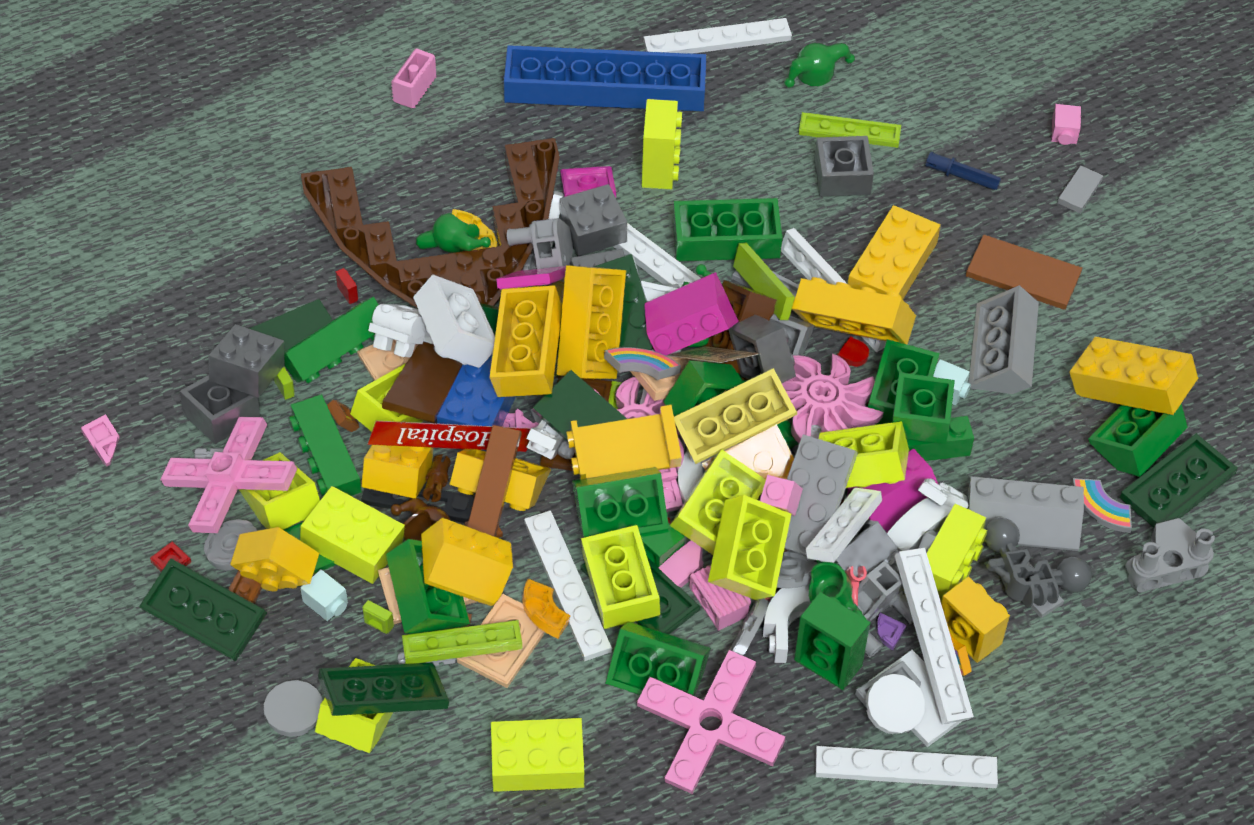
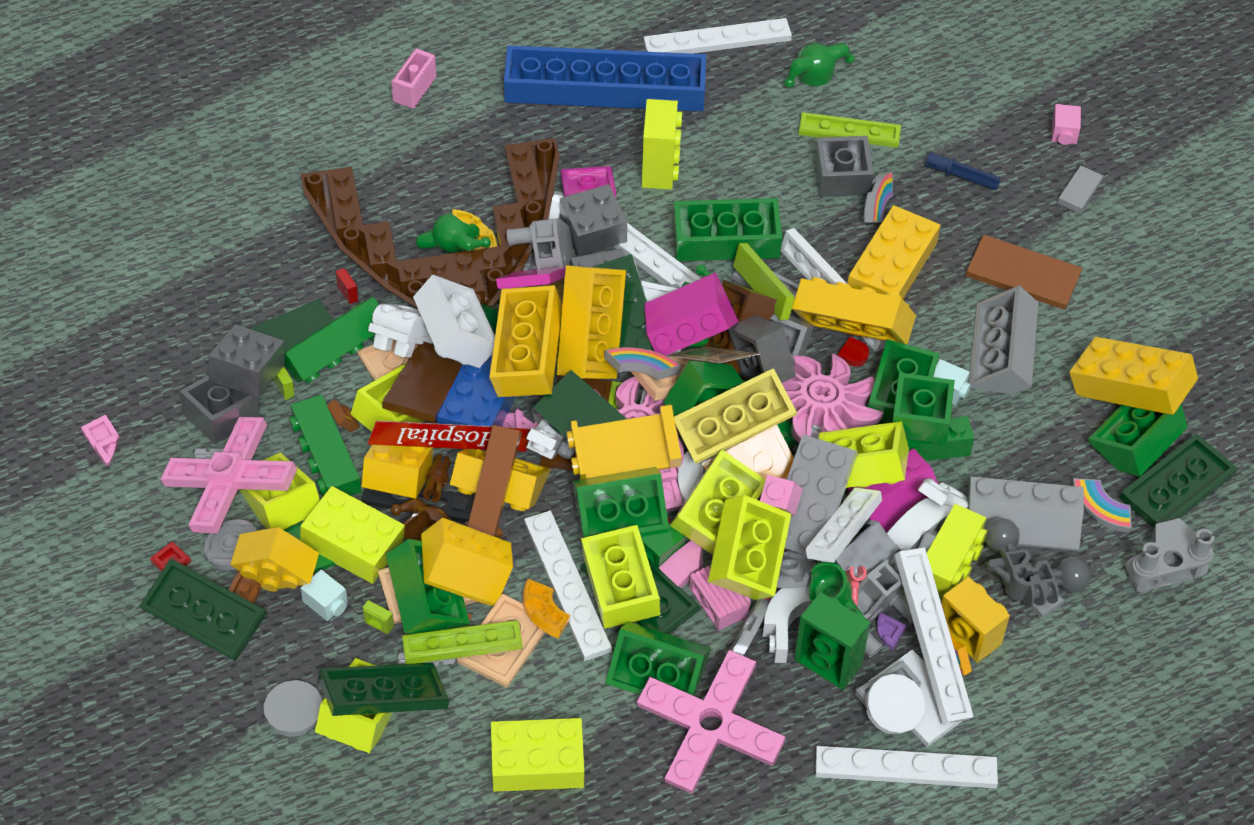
none -> tile [864,172,893,223]

